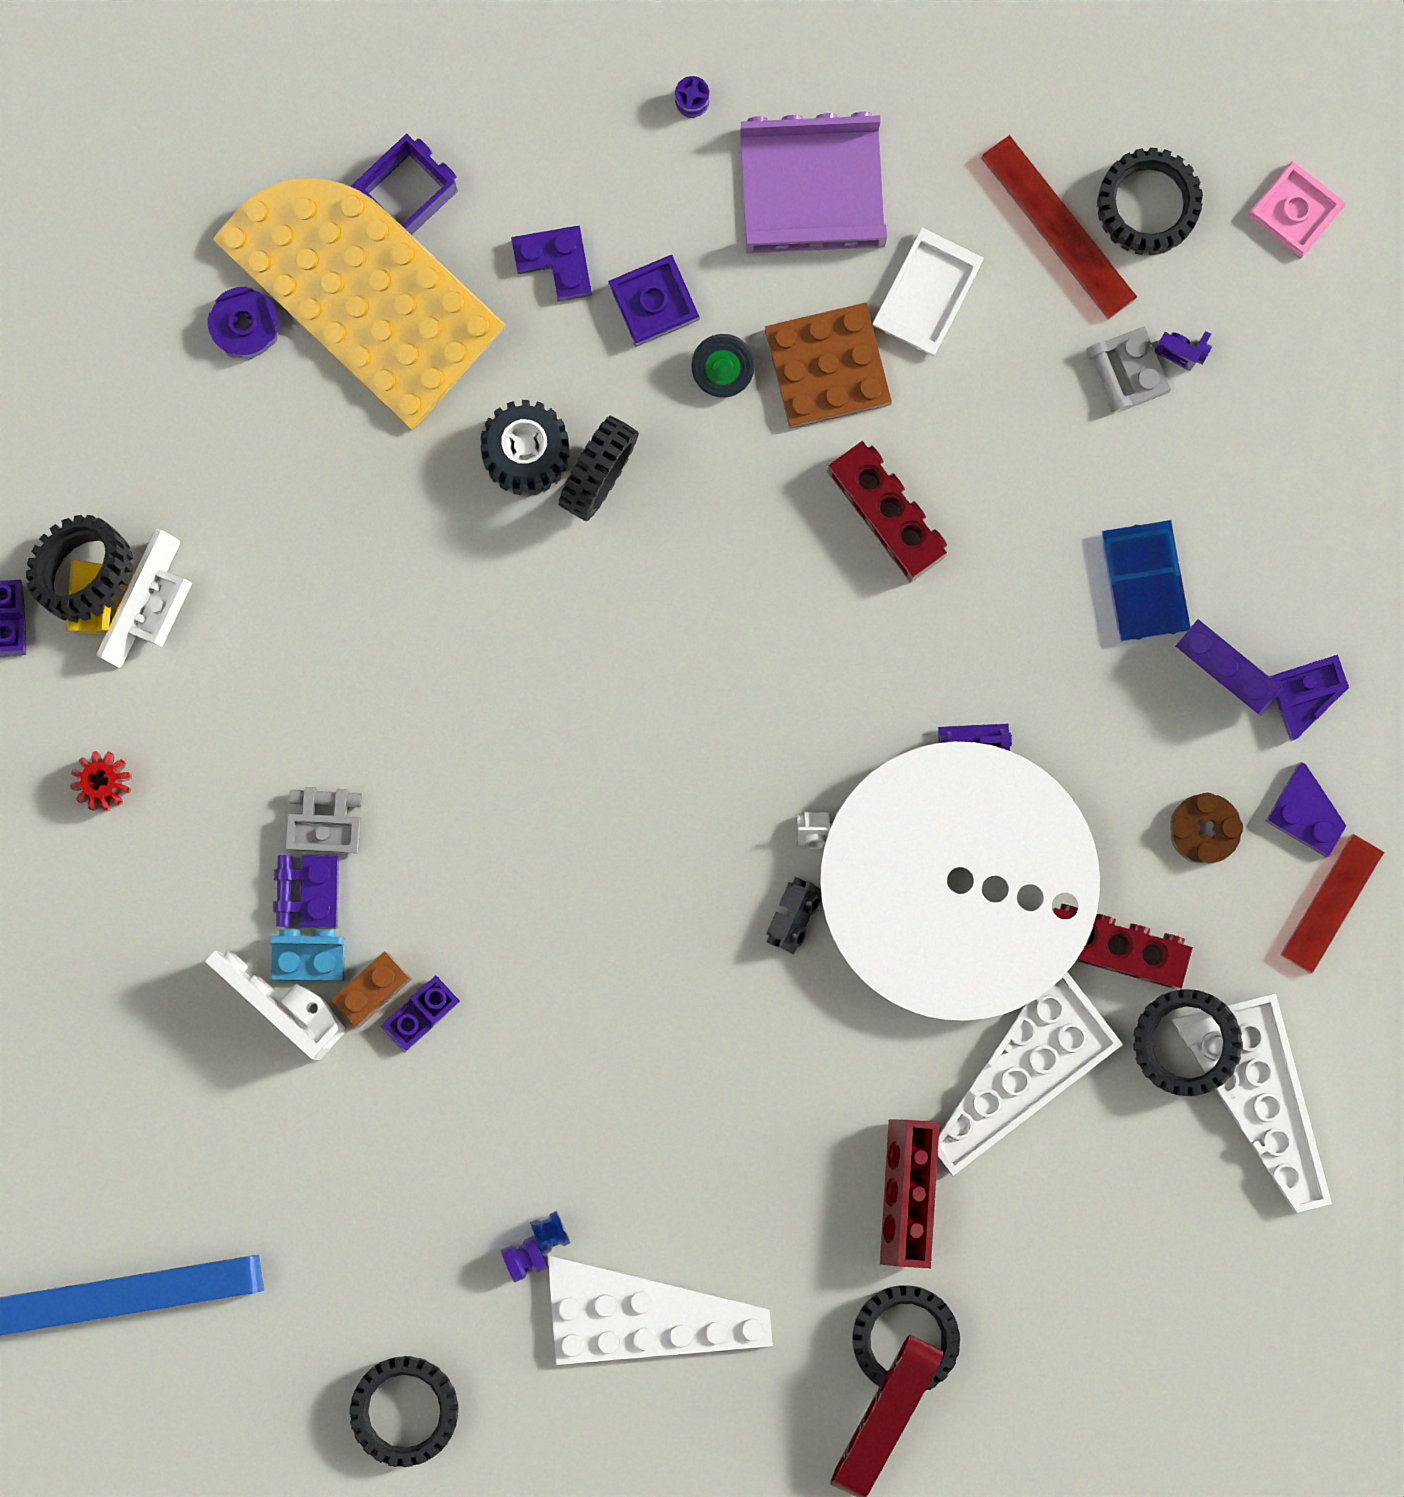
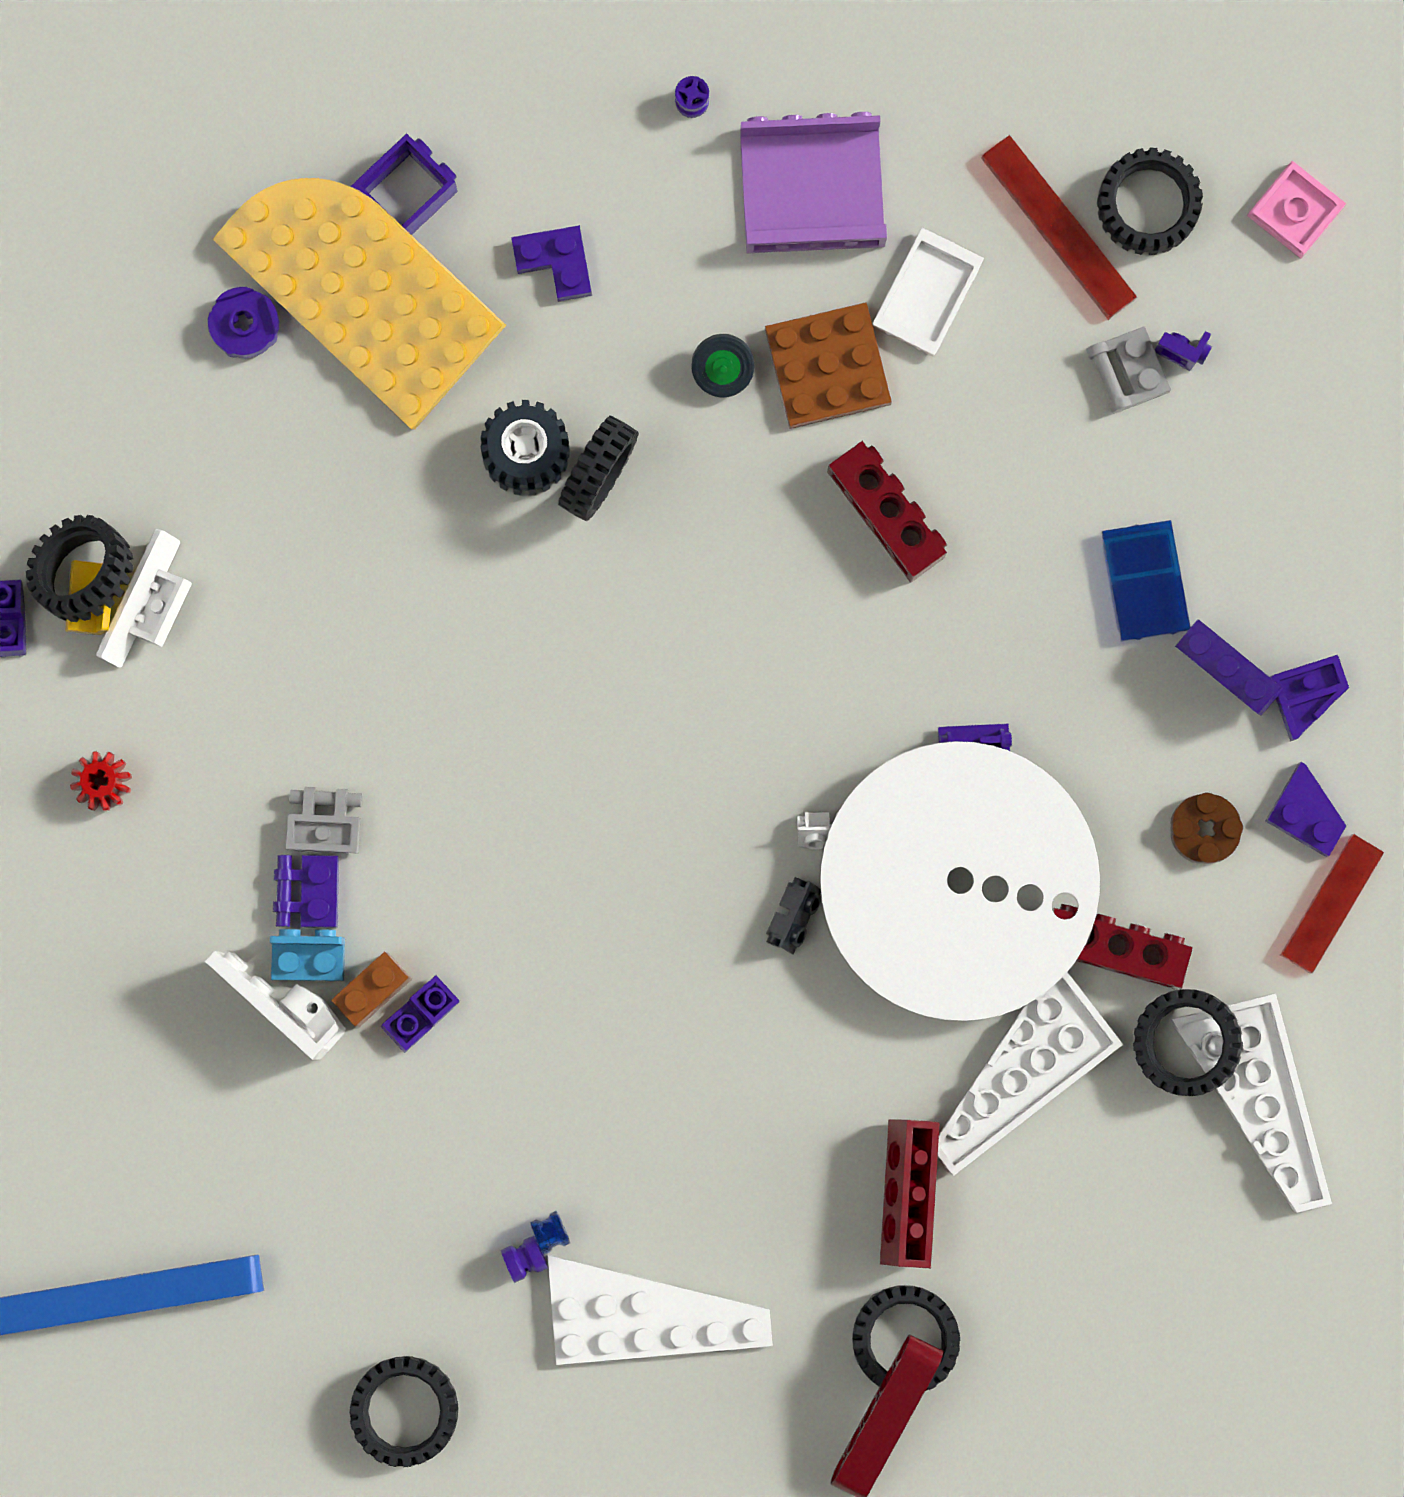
dark purple plate [608,254,700,347] -> none

